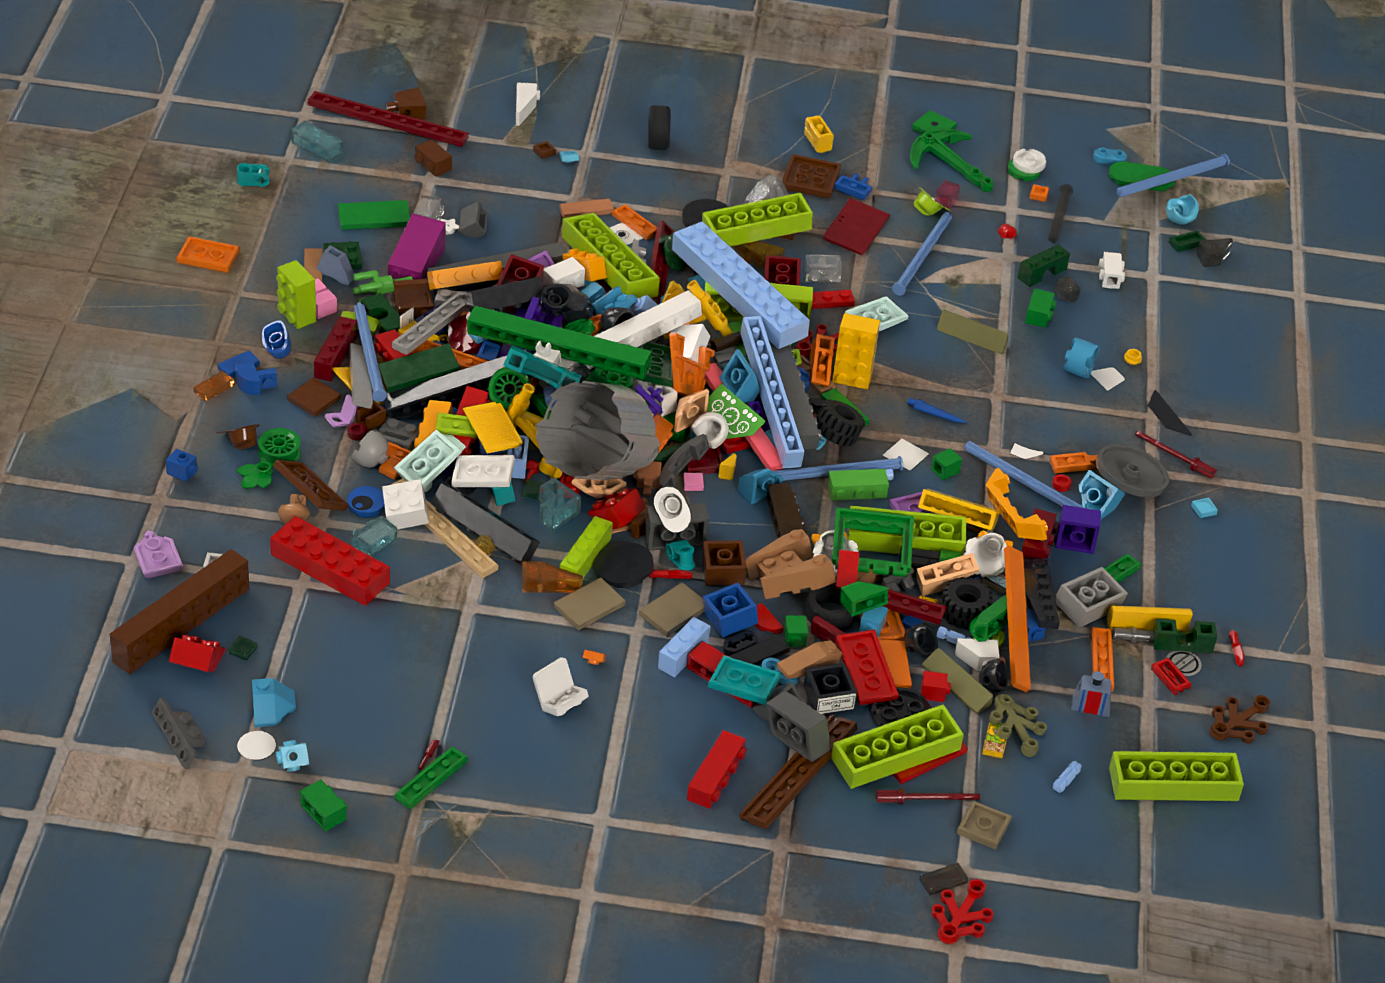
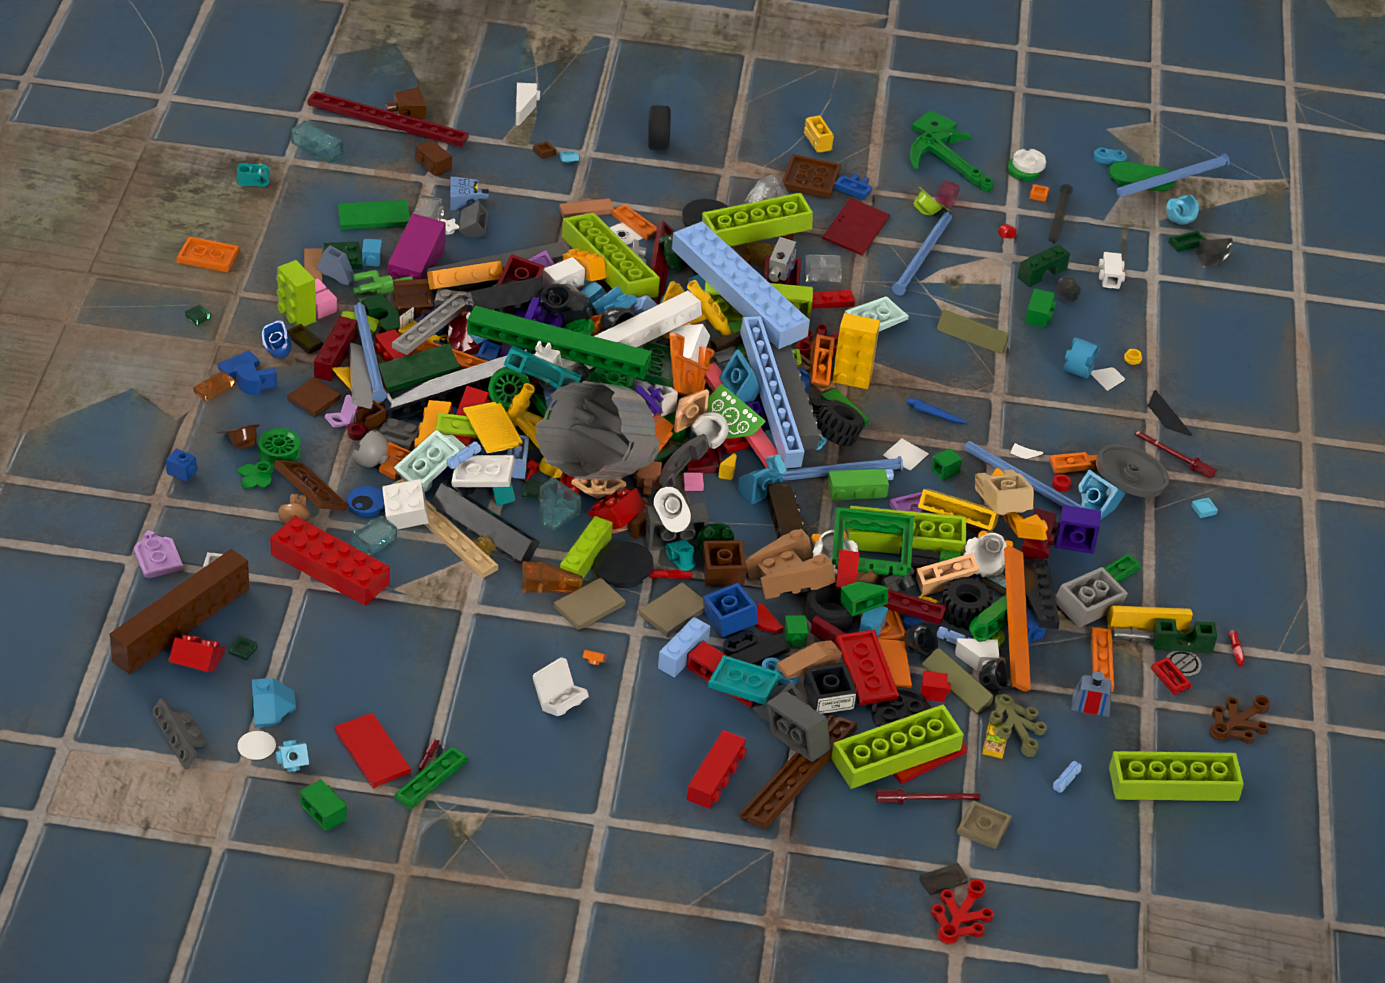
none -> clear green tile [185,304,211,325]
none -> dark brown tile [287,324,323,354]
none -> red tile [334,713,411,788]
none -> dark azure brick [362,239,382,267]
none -> light blue axle [447,442,481,469]
none -> medium blue torso [450,177,489,210]
none -> dark green dish [696,522,734,555]
none -> medium azure tile [766,454,787,474]
none -> light grey torso [769,237,796,282]
none -> tan brick [975,469,1034,515]

